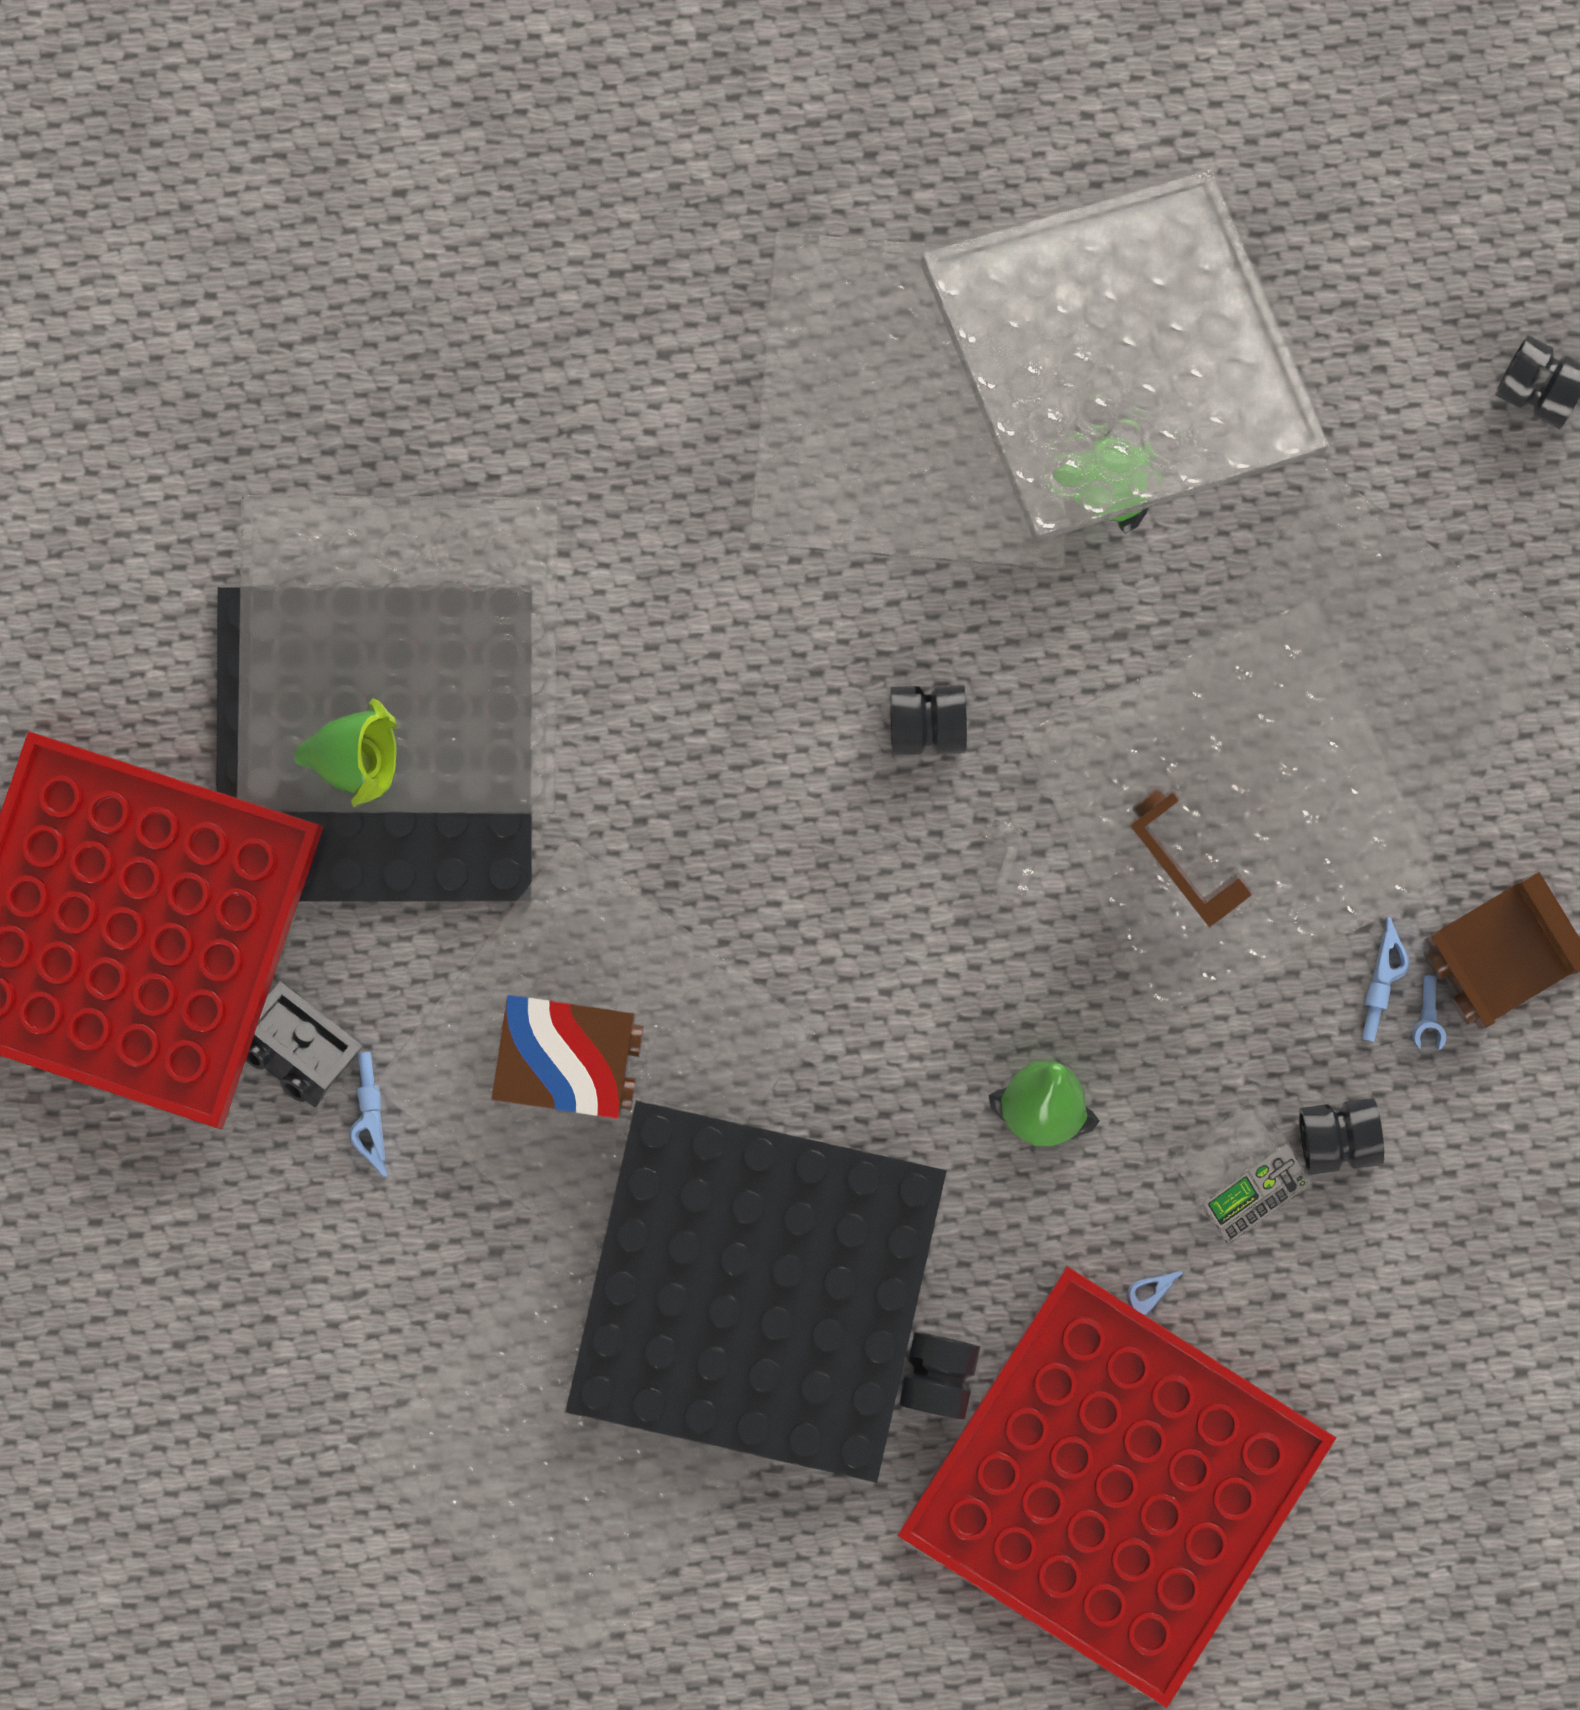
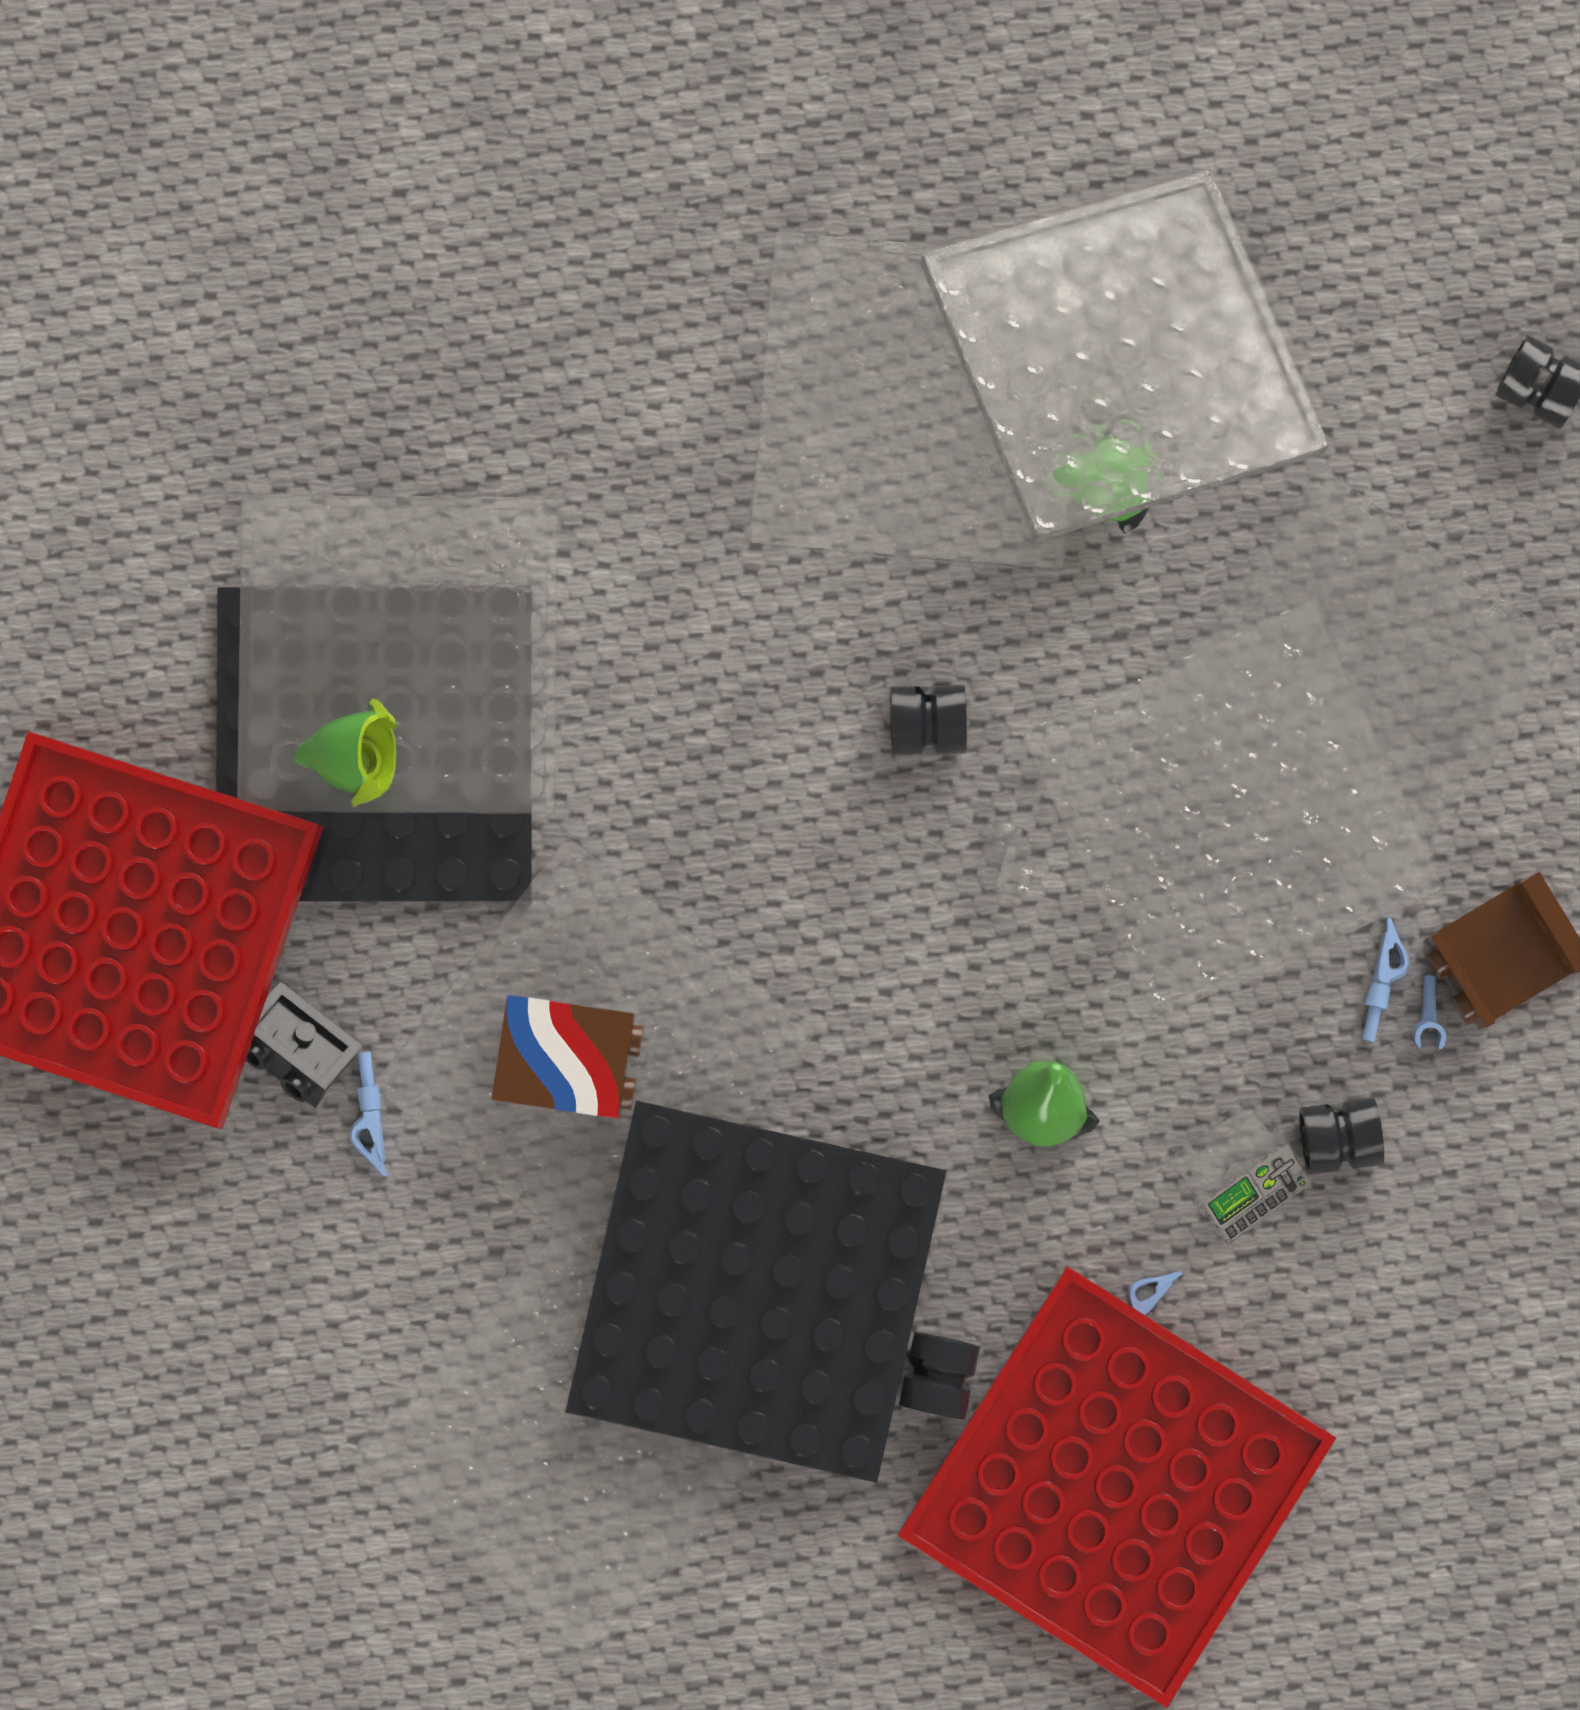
reddish brown panel [1130,788,1252,928] -> none

